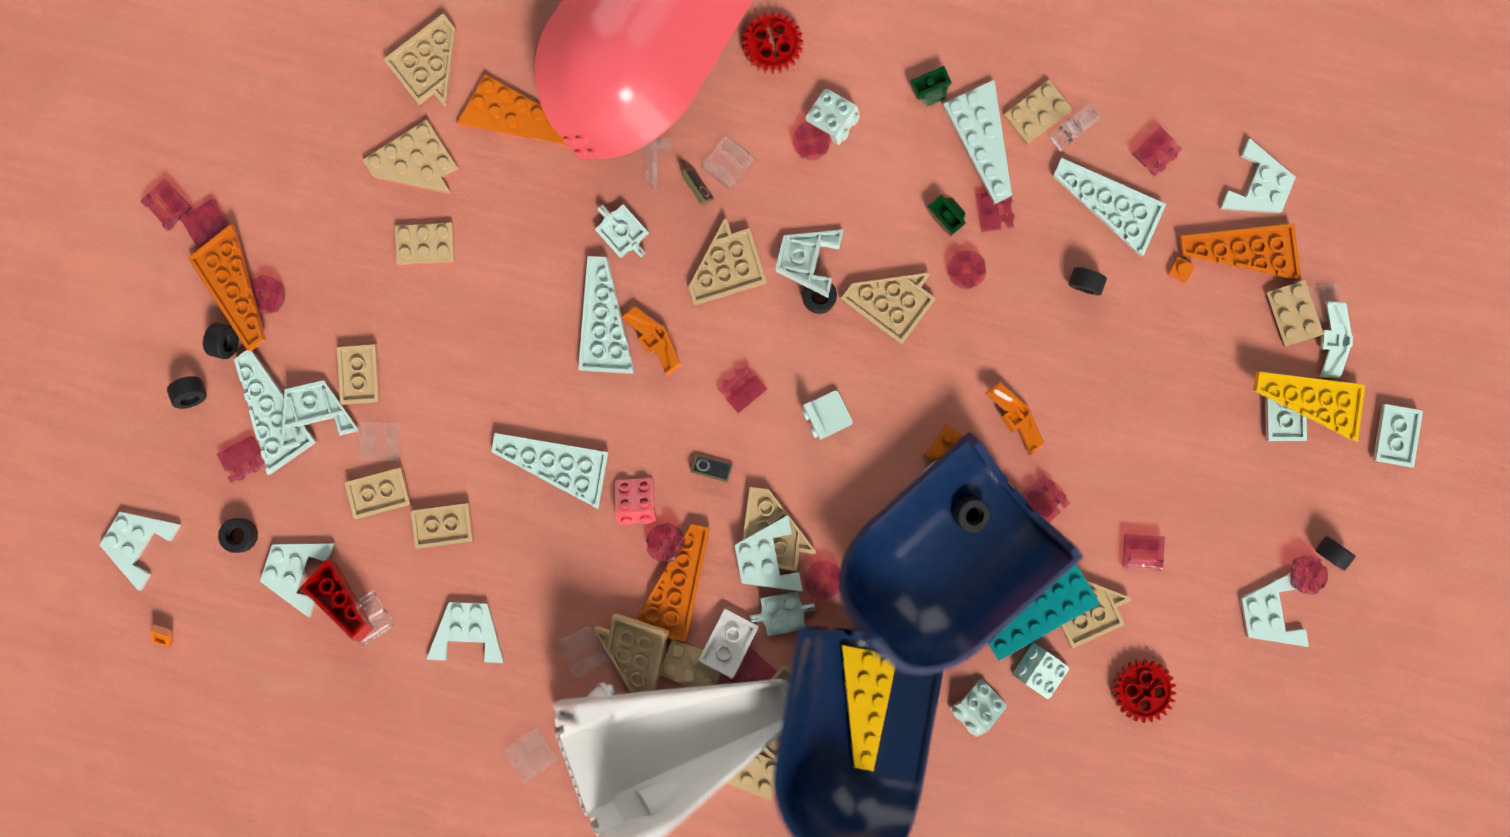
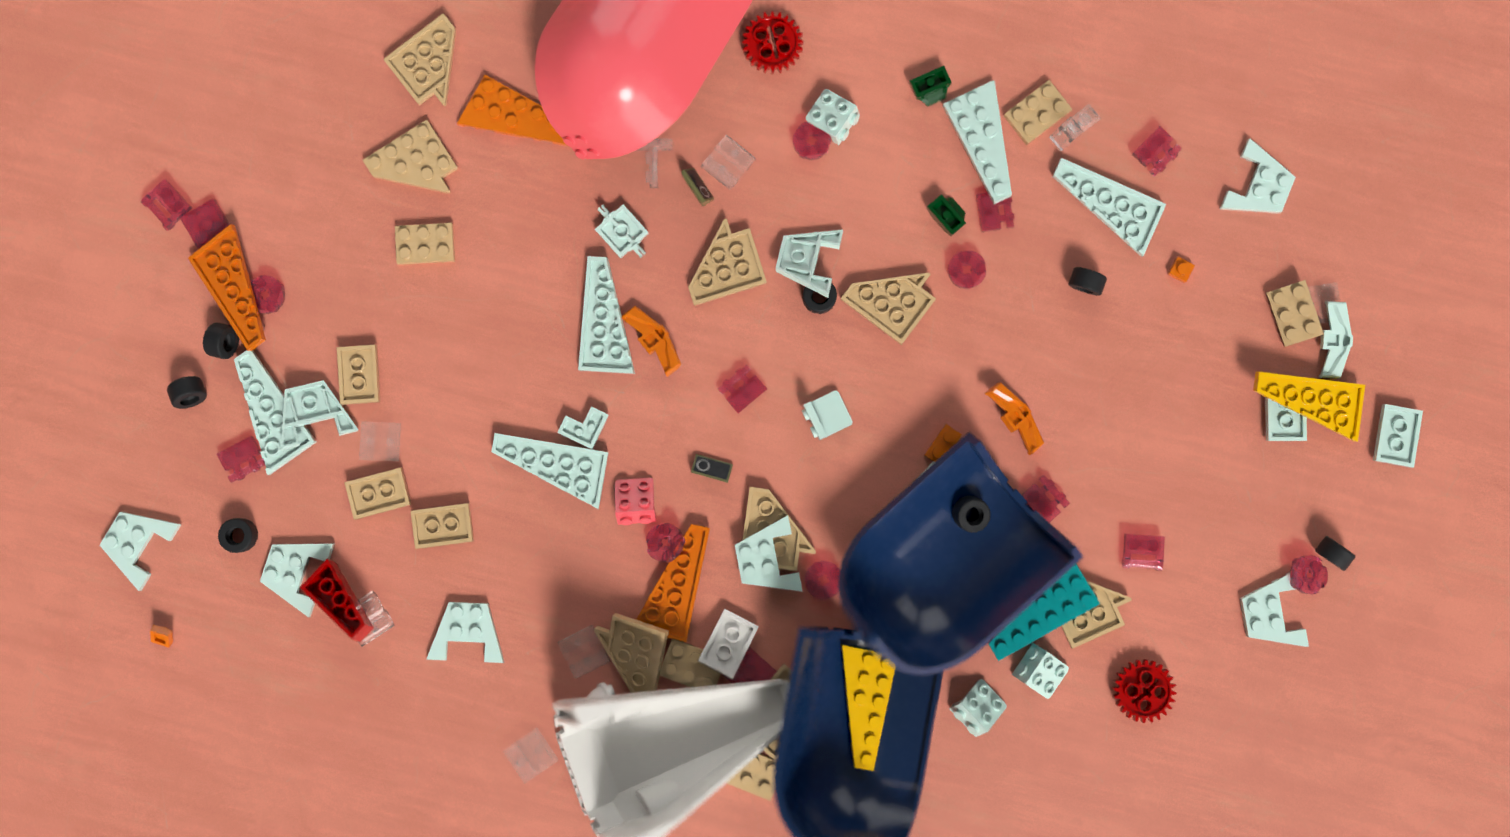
light aqua plate [750,591,816,636] -> none
orange wing [1179,223,1302,281] -> none
none -> light aqua plate [557,406,609,449]

